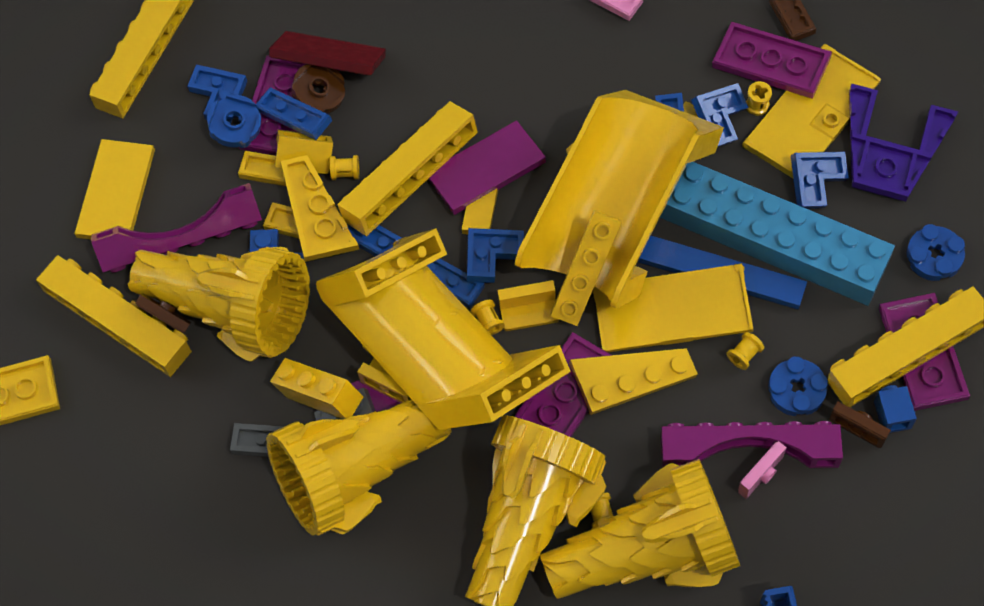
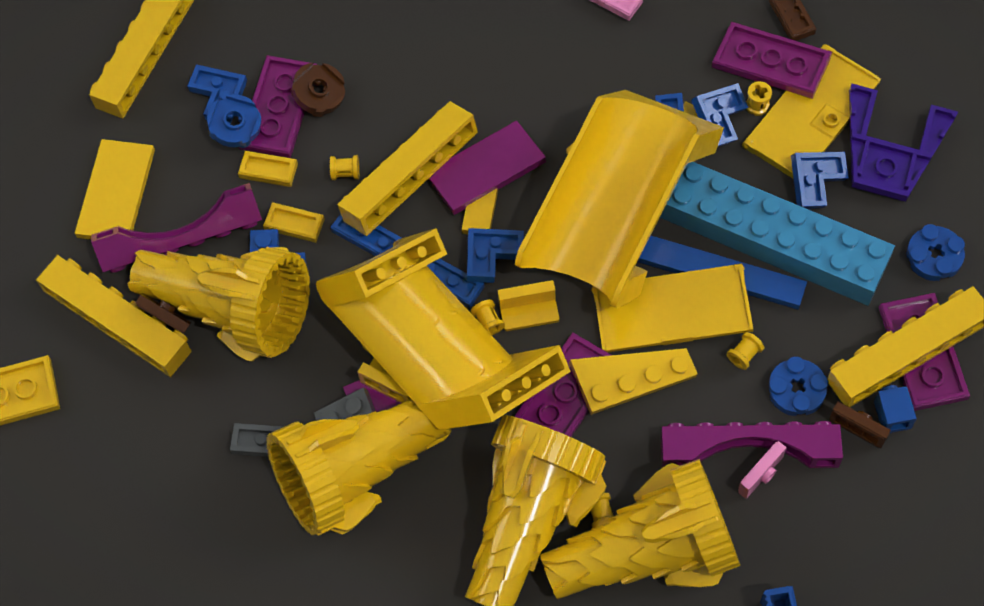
blue tile [255,87,332,140] -> none
dark red tile [269,31,386,76] -> none
yellow brick [270,358,363,419] -> none
yellow panel [275,130,333,174] -> none
yellow wing [281,155,359,262] -> none
yellow plate [551,210,621,326] -> none

